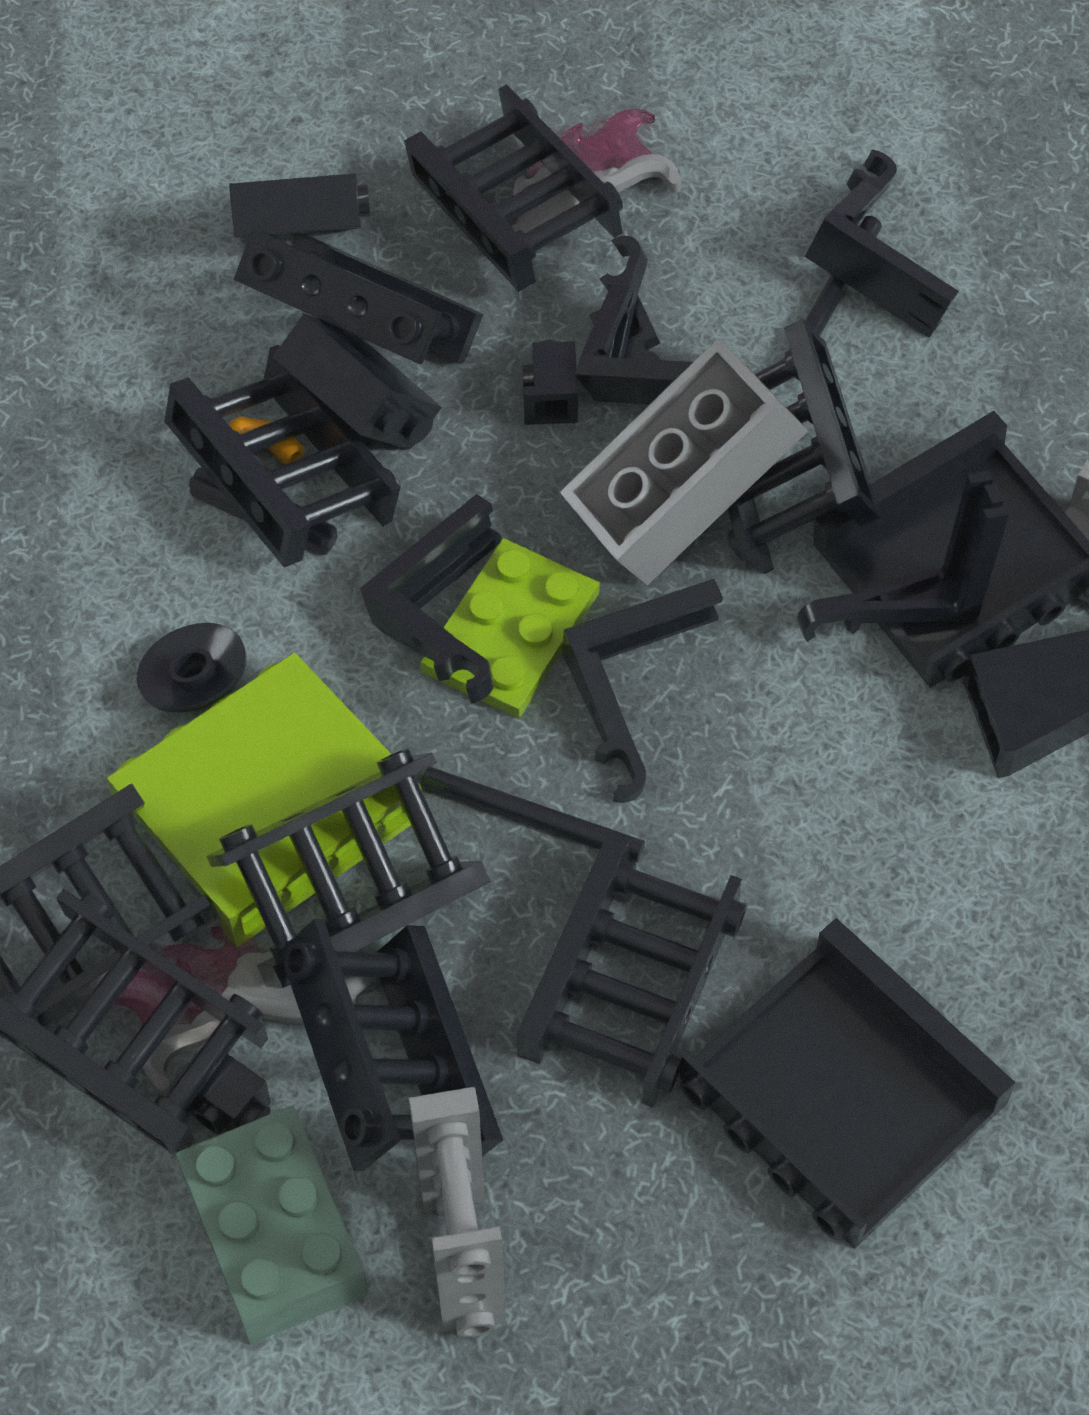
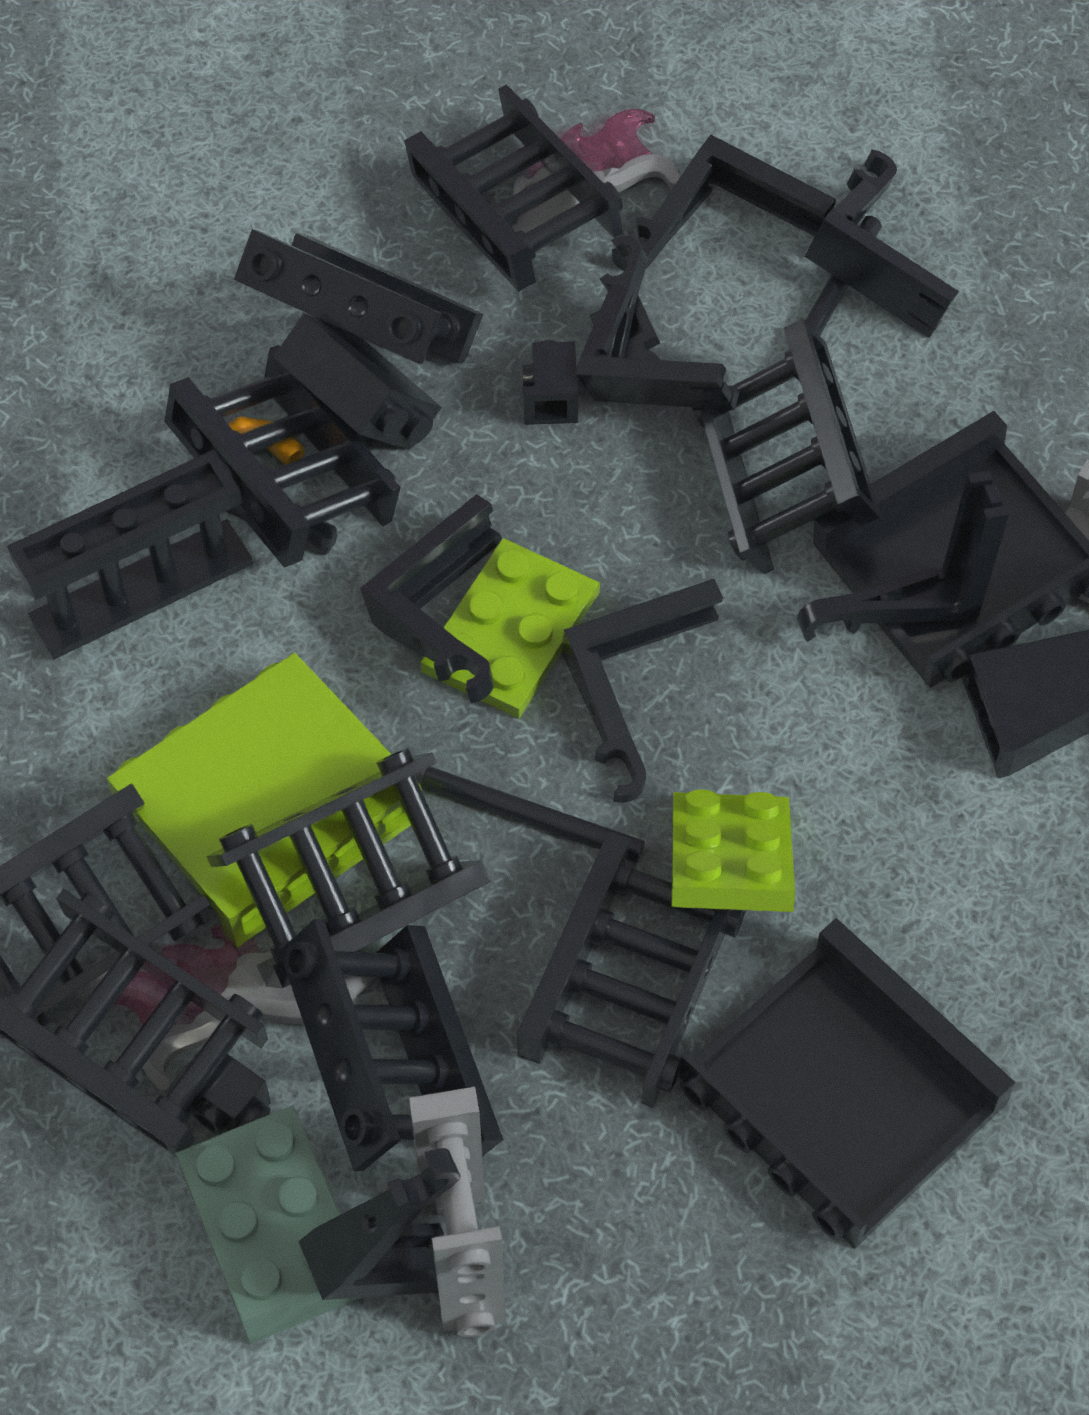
black dish [137,623,247,713] -> none
black brick [229,173,370,238] -> none
light grey slope [560,338,808,585] -> none
none -> black fence [7,450,253,660]
none -> black hinge [298,1148,461,1300]
none -> black hinge [612,135,836,271]
none -> lime plate [672,789,795,912]

